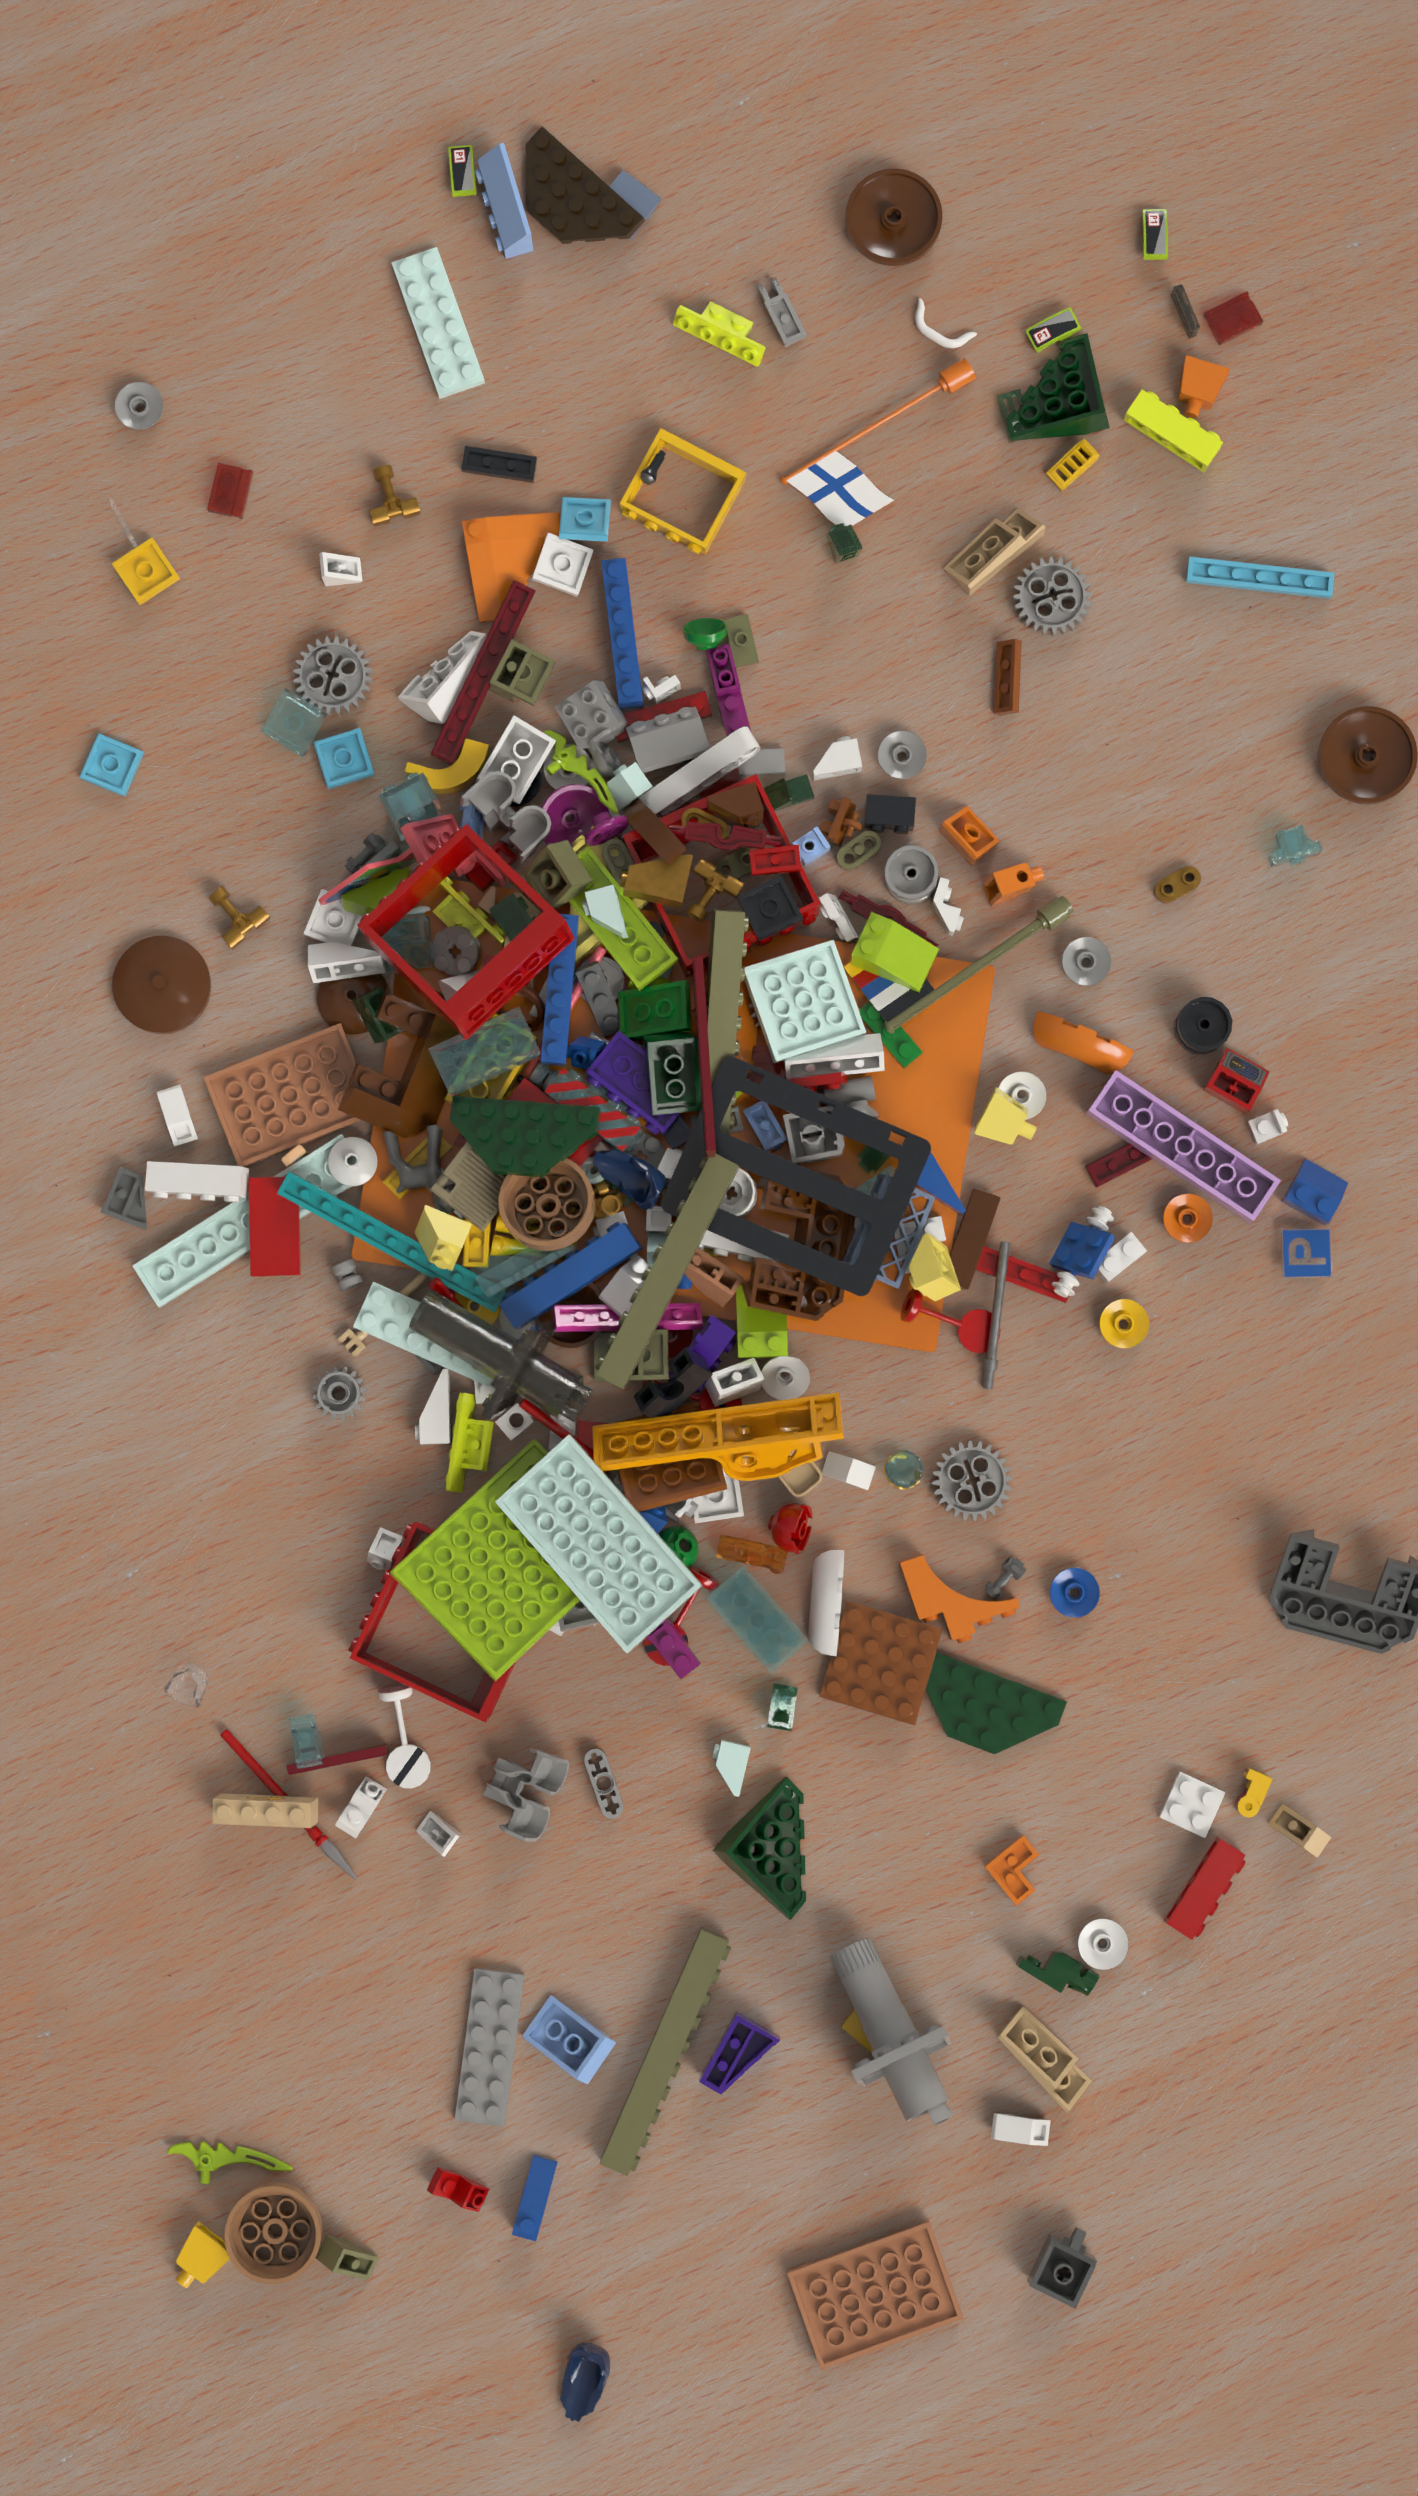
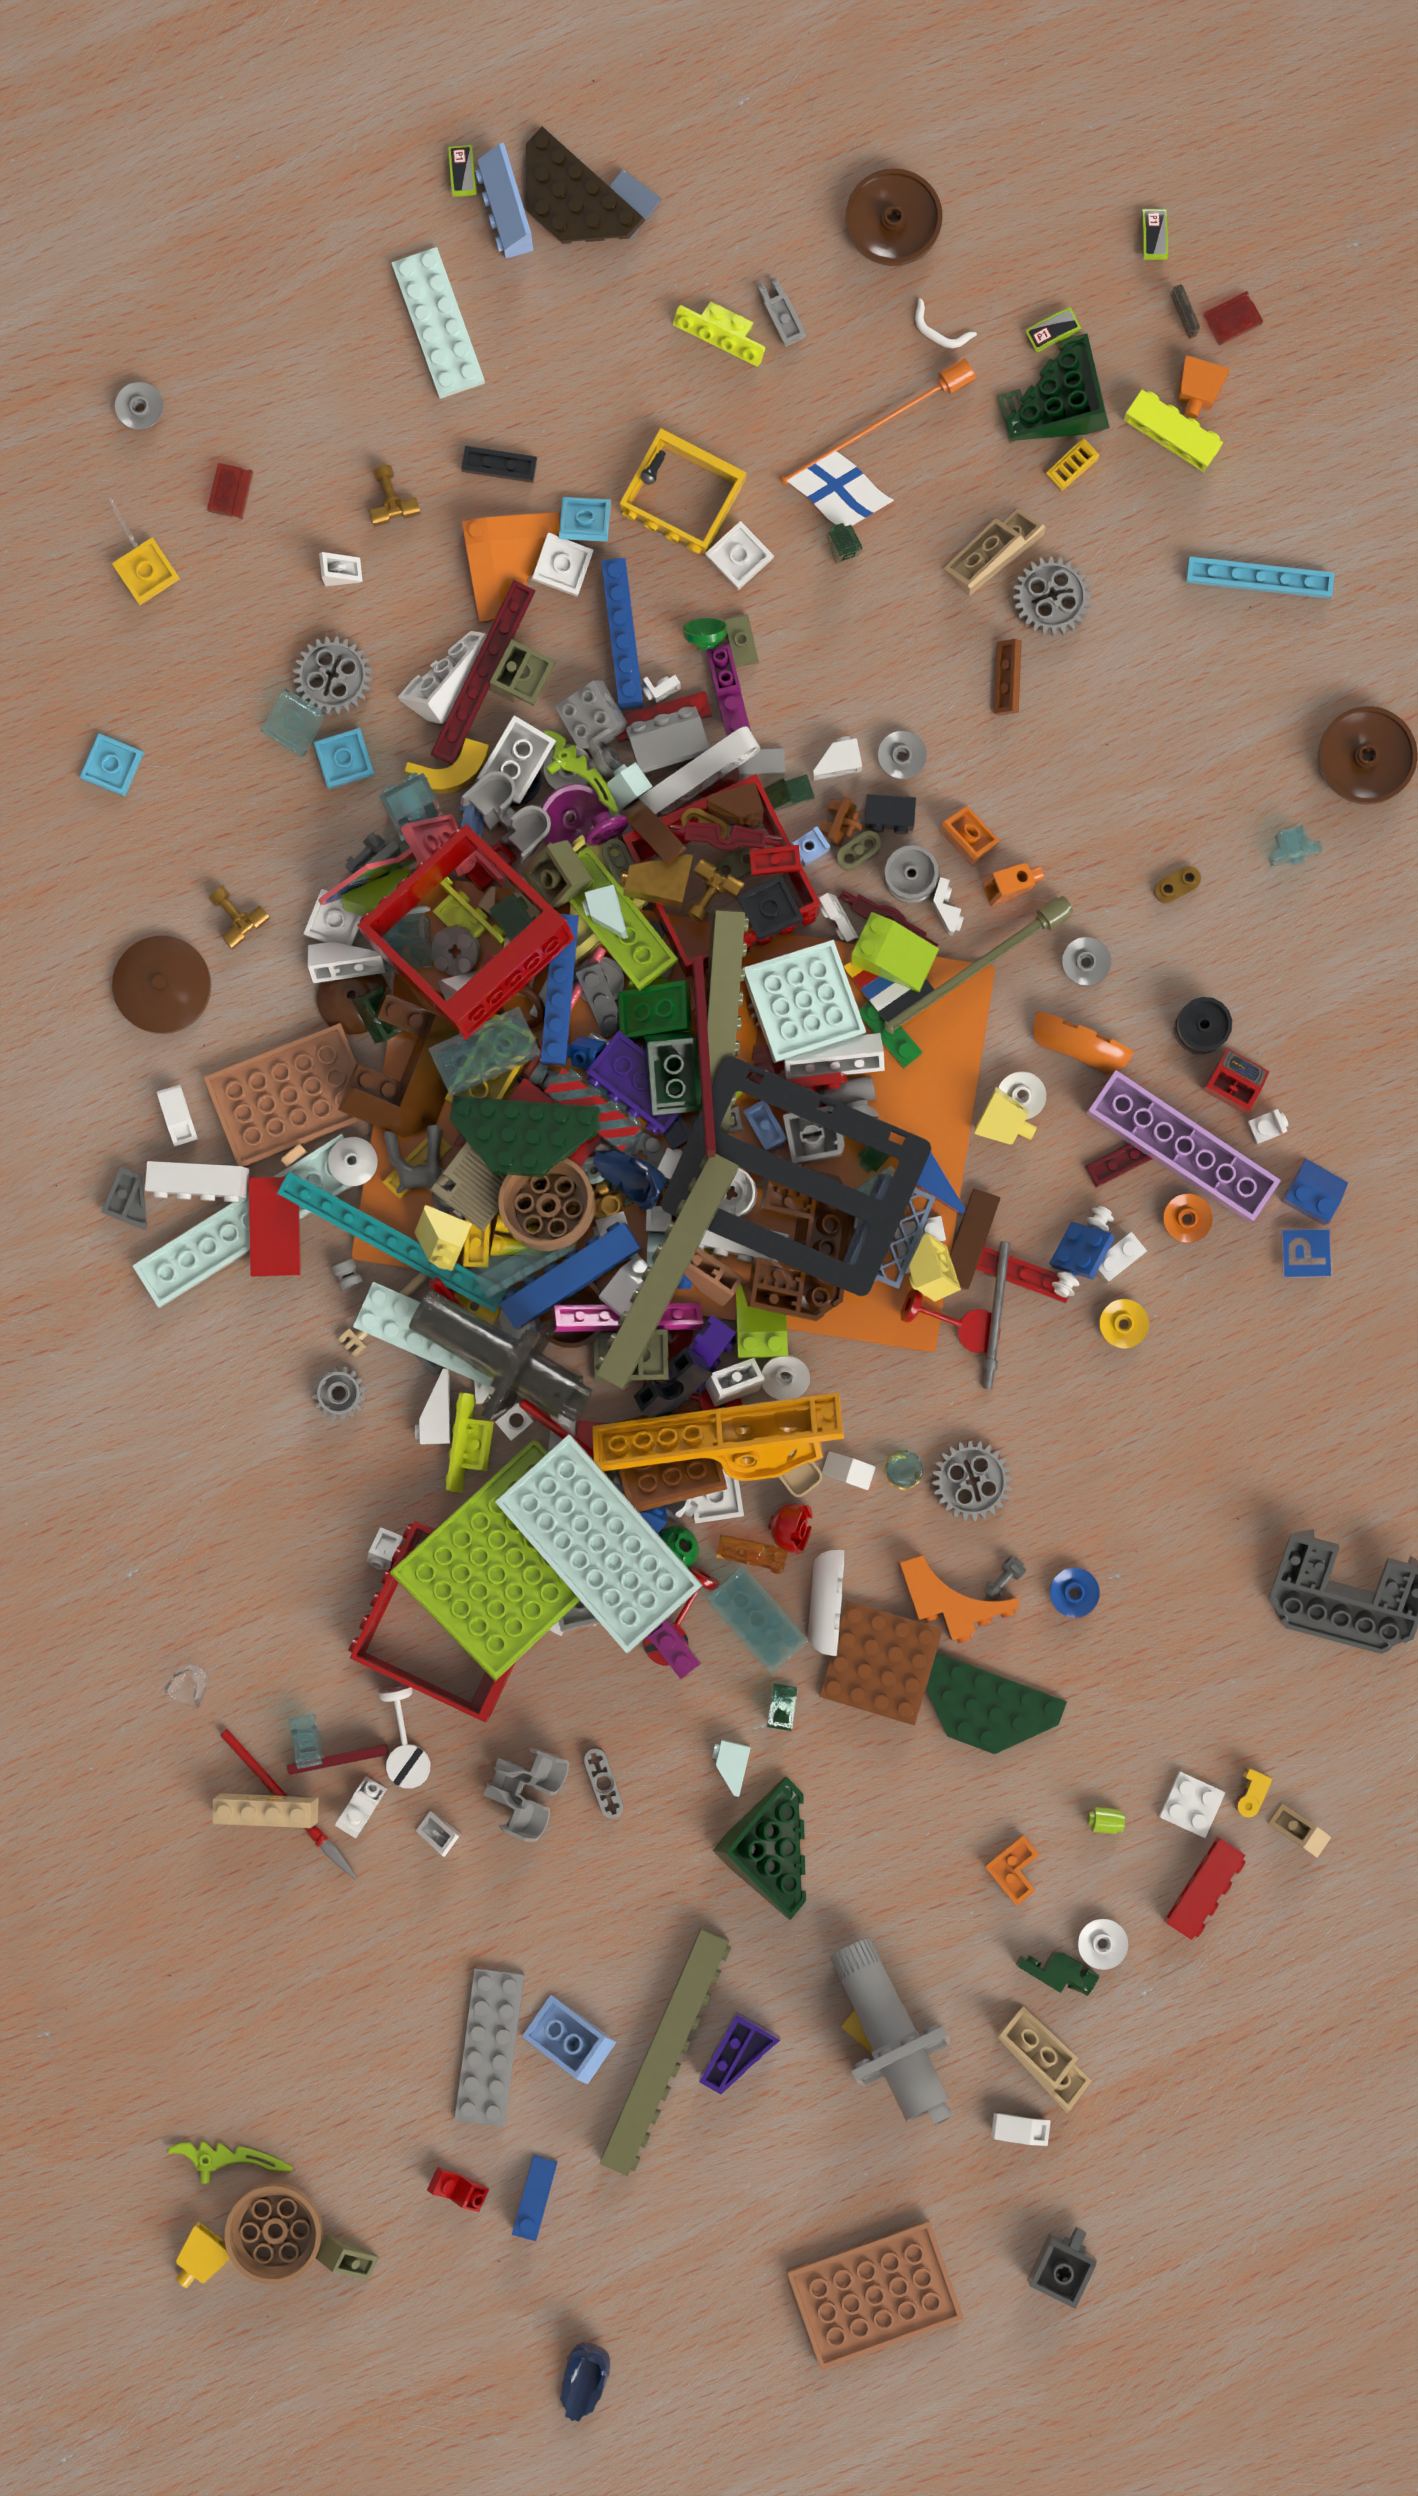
none -> white plate [705,521,774,591]
none -> lime brick [1087,1807,1125,1834]

